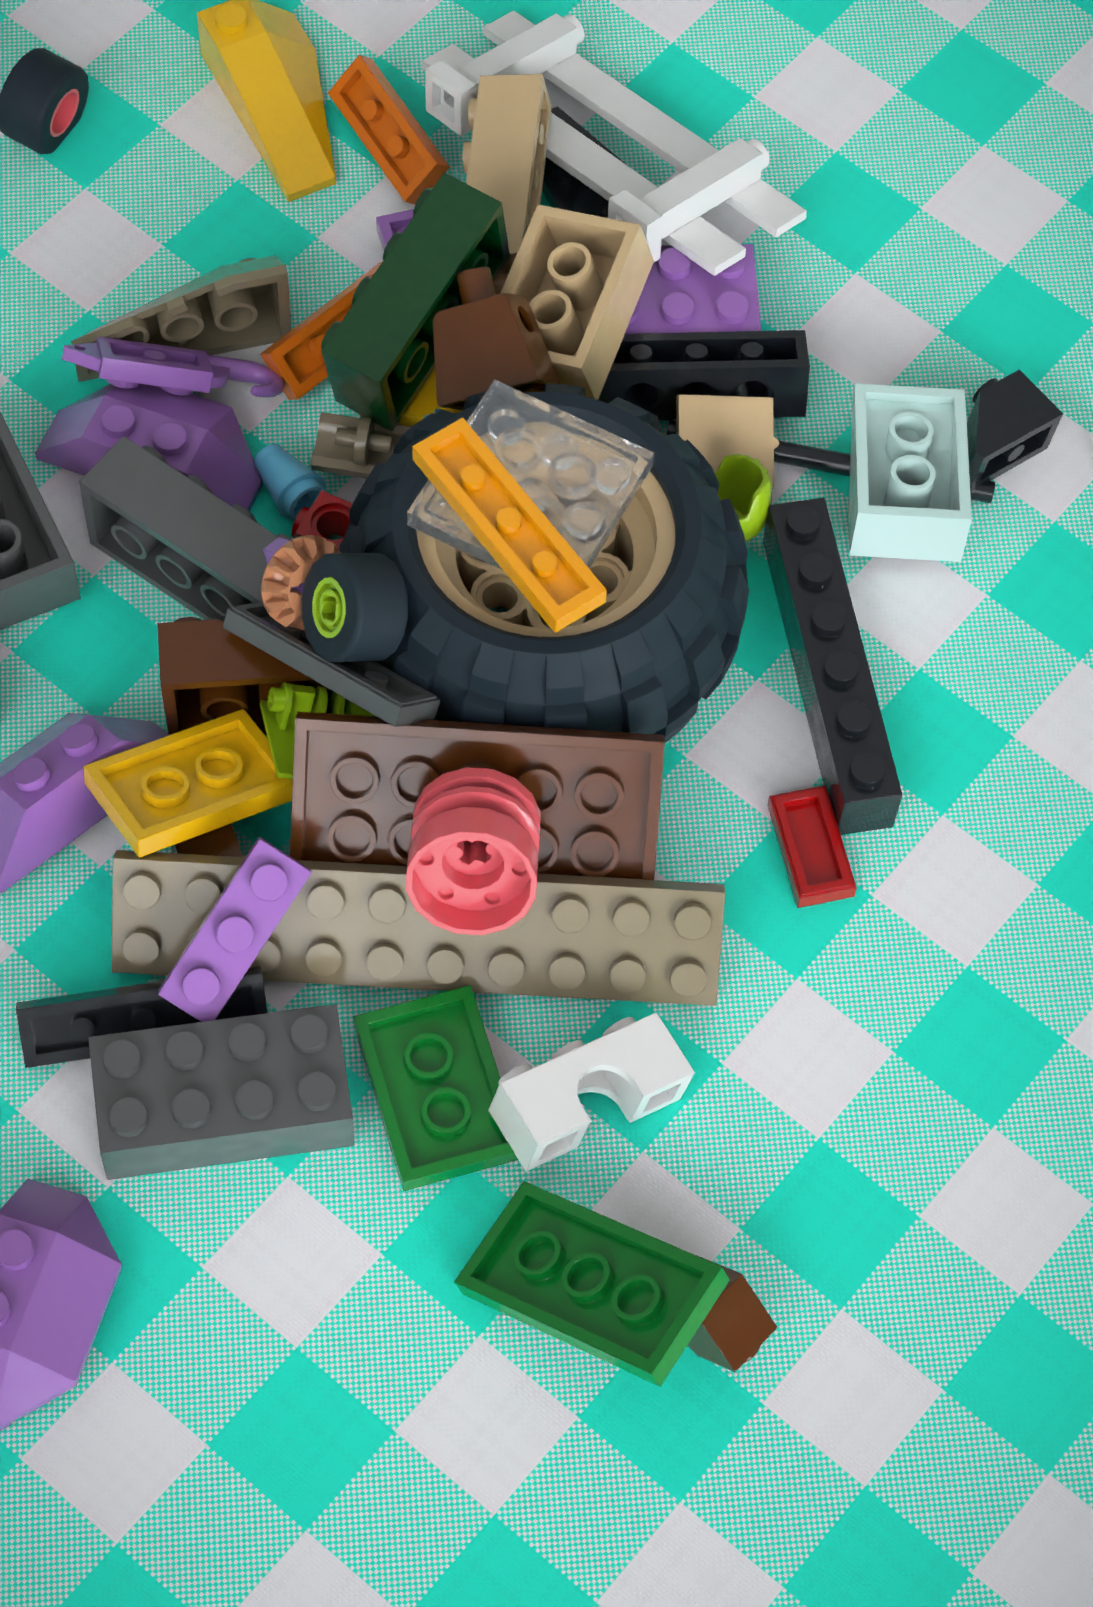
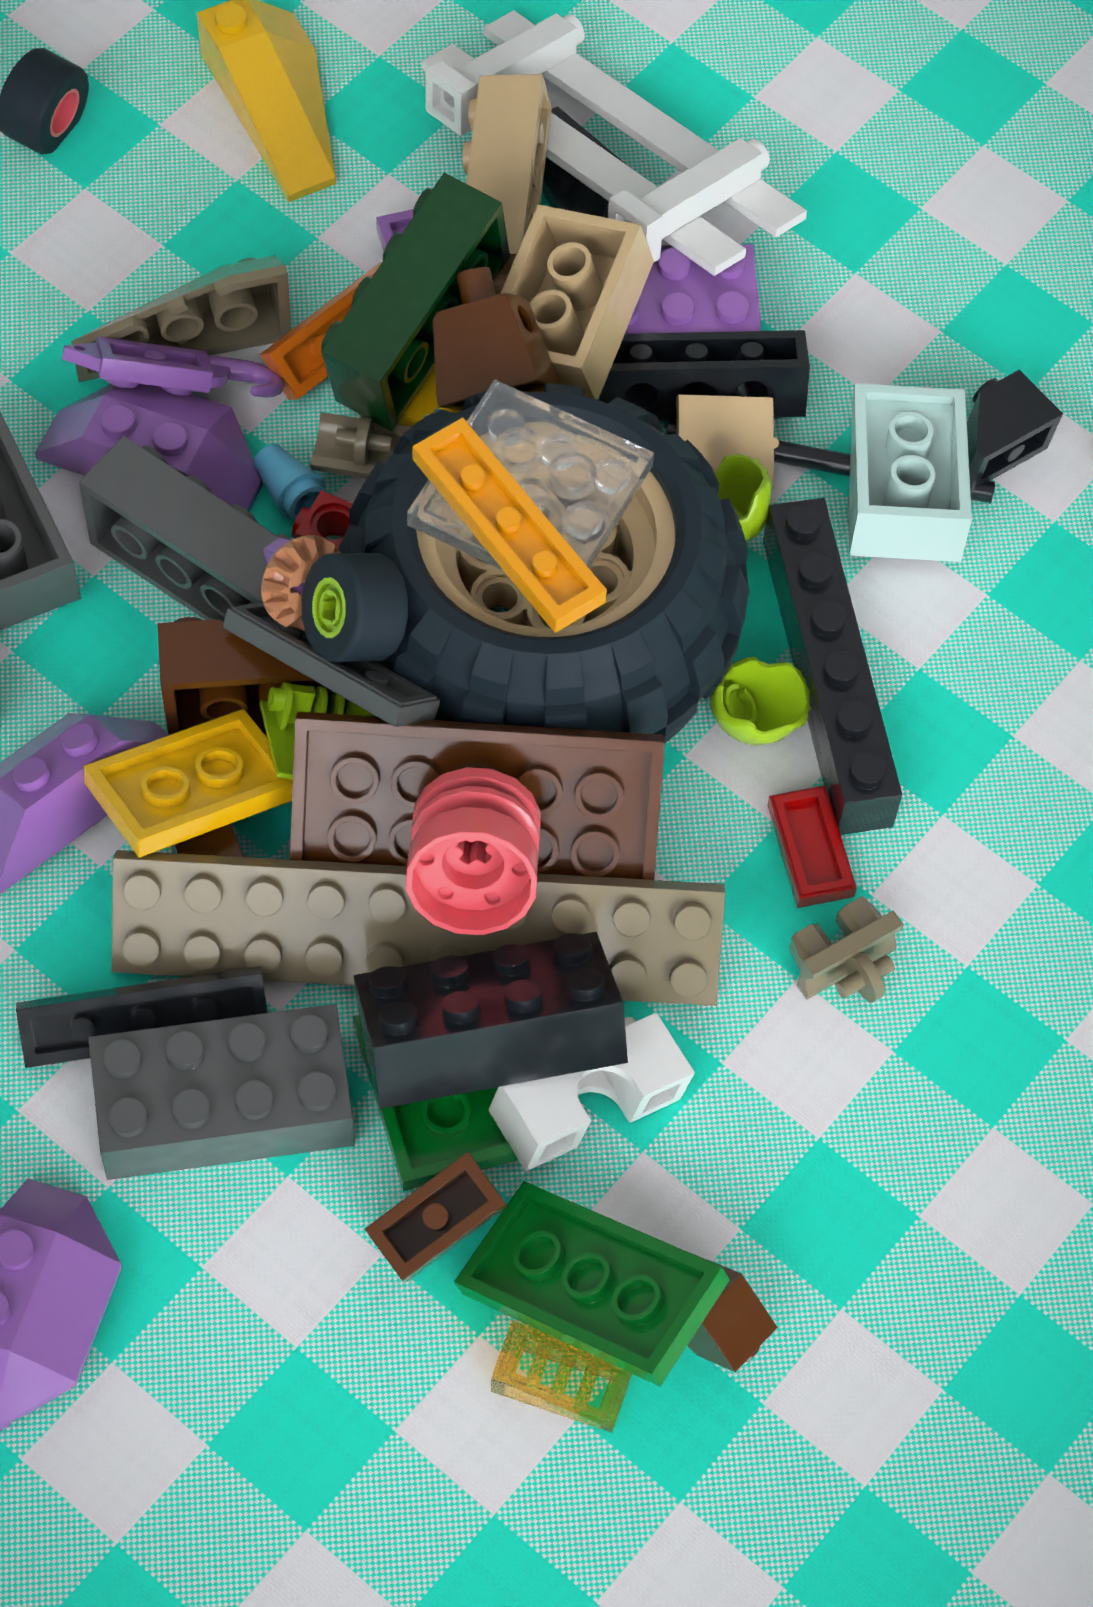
medium lavender plate [158,836,312,1022] -> none
orange plate [328,55,450,204] -> none
none -> black brick [354,932,628,1109]
none -> reddish brown brick [365,1152,508,1282]
none -> clear yellow slope [491,1320,632,1433]
none -> lime hair [710,657,811,746]
none -> dark tan hips [789,896,904,1003]

